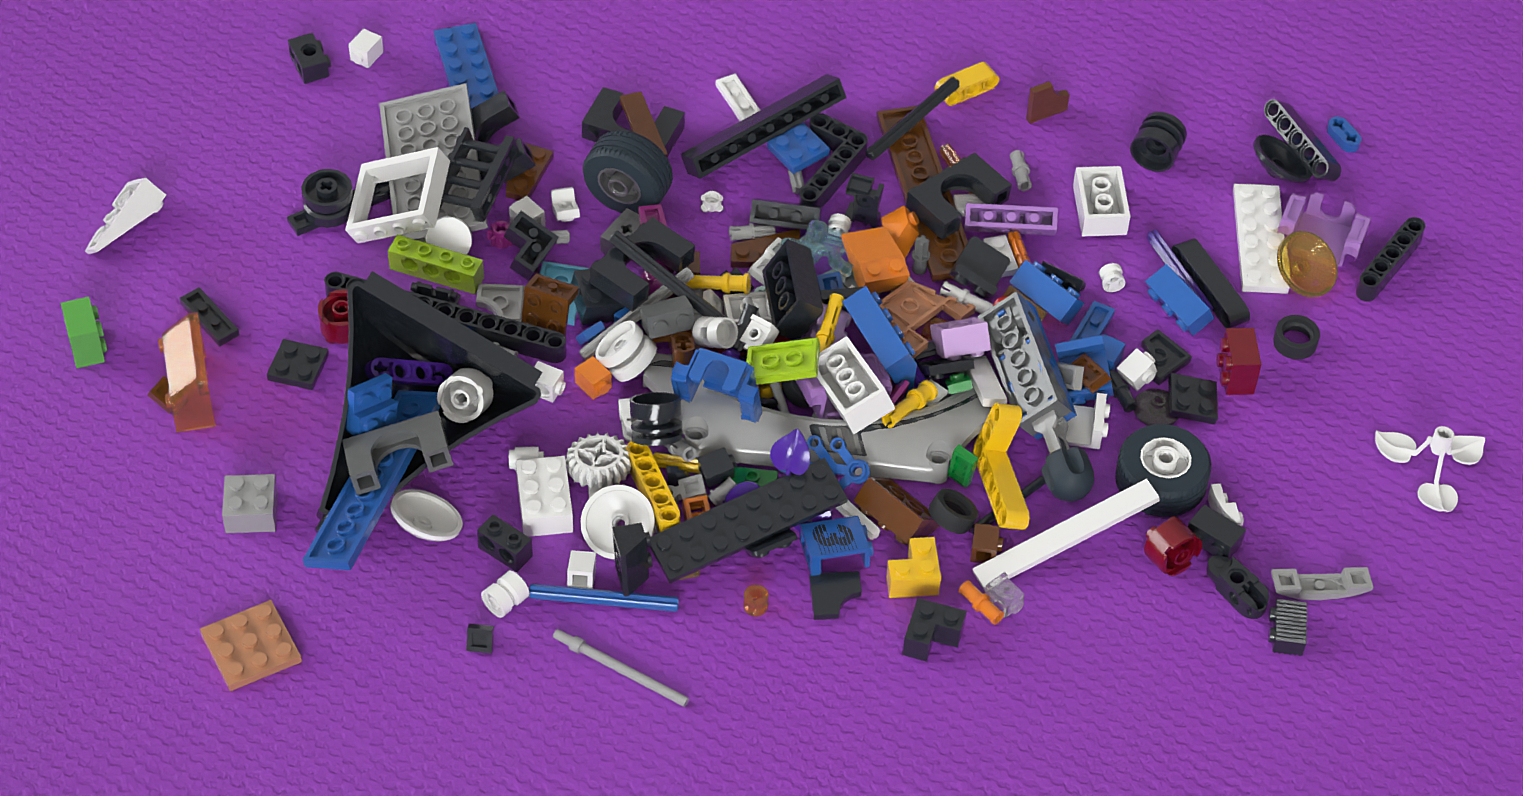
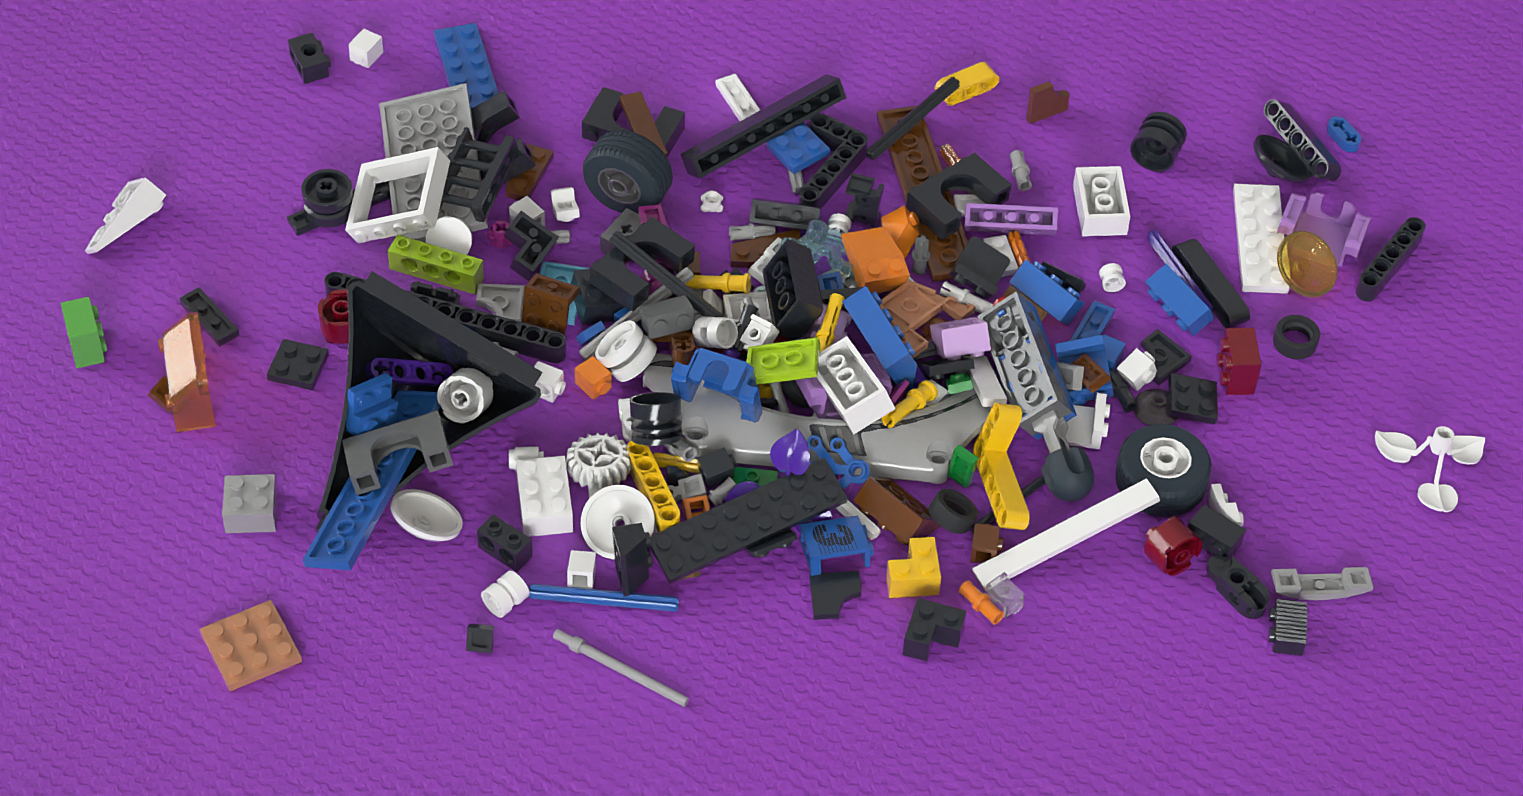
clear orange wheel [743,585,769,617] -> none

